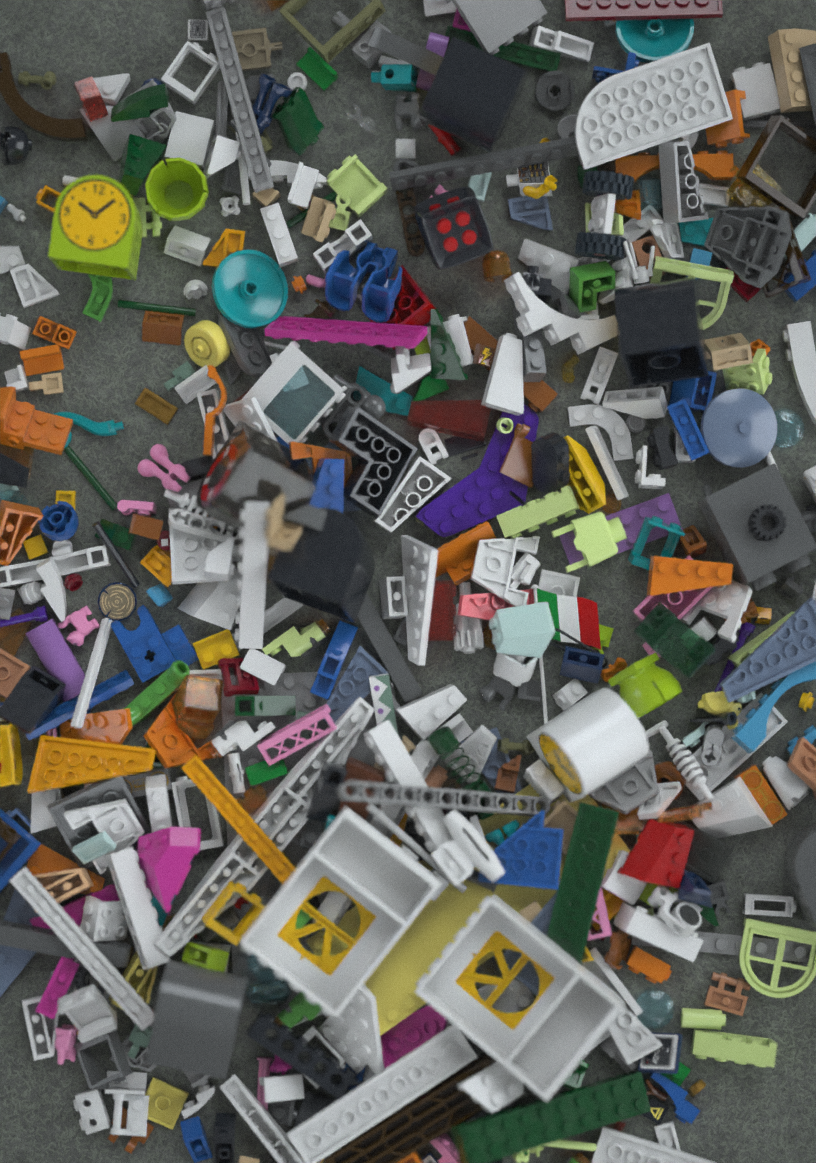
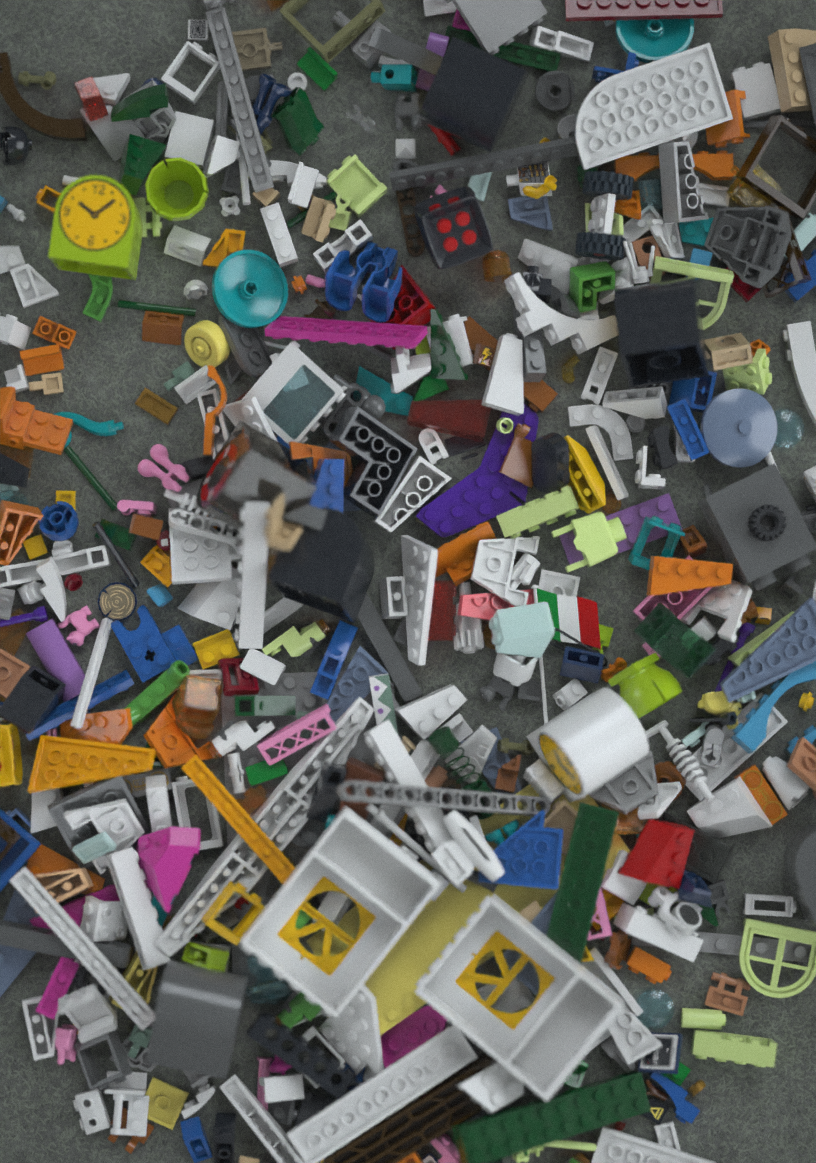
white slope [204,537,239,582] -> none
clear orange slope [658,802,712,823] -> none

